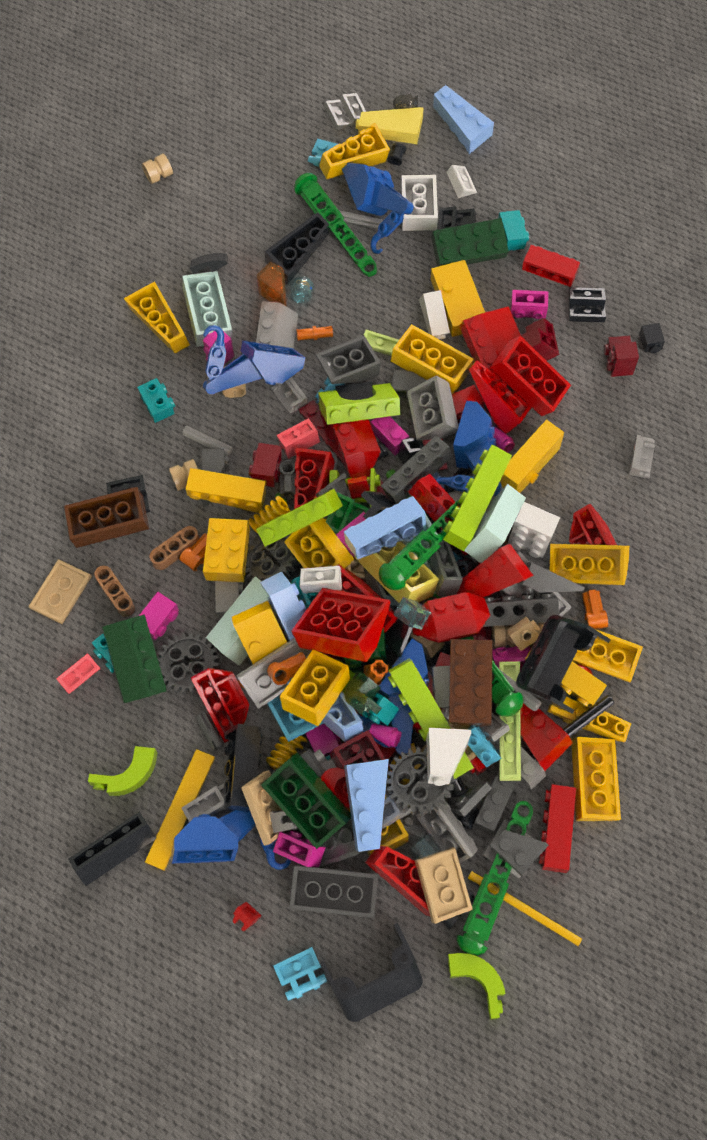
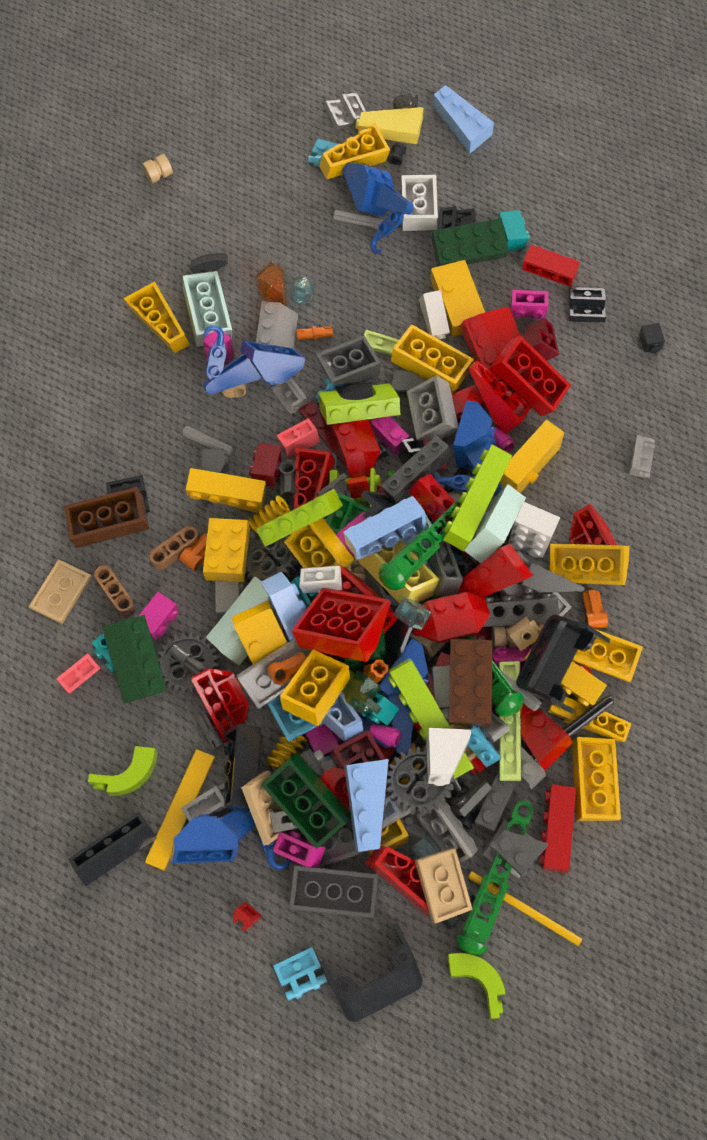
teal brick [137,378,176,423] -> none
tan wheel [169,459,198,491] -> none
black wedge [265,212,329,285] -> none
green piece [294,173,377,277] -> none
white slope [447,165,477,198] -> none
dark red brick [604,336,639,377] -> none
none -> dark grey axle [169,644,205,675]

